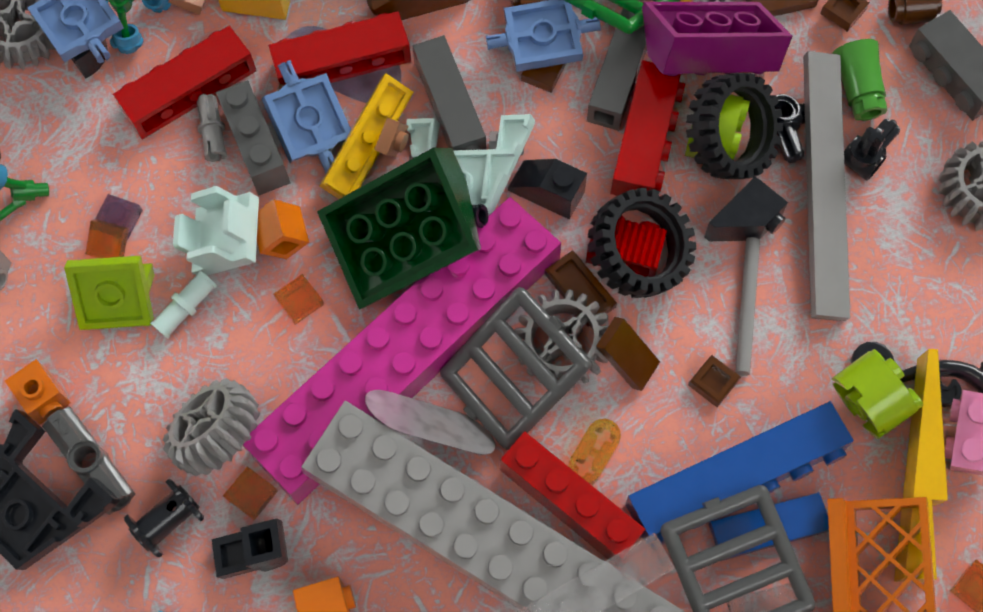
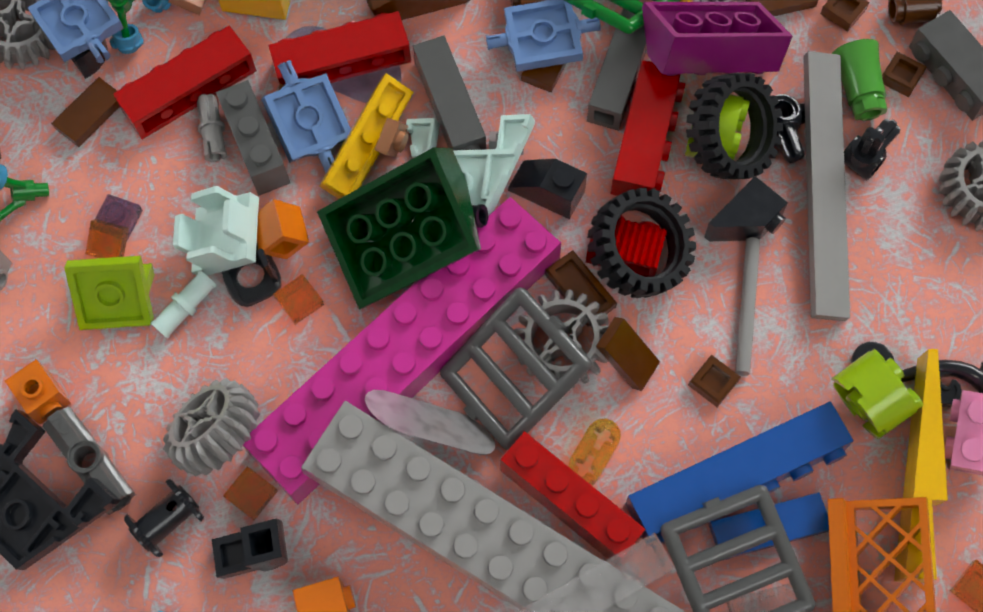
none -> reddish brown tile [51,77,120,147]
none -> black piece [221,244,281,307]
none -> reddish brown tile [882,51,927,97]

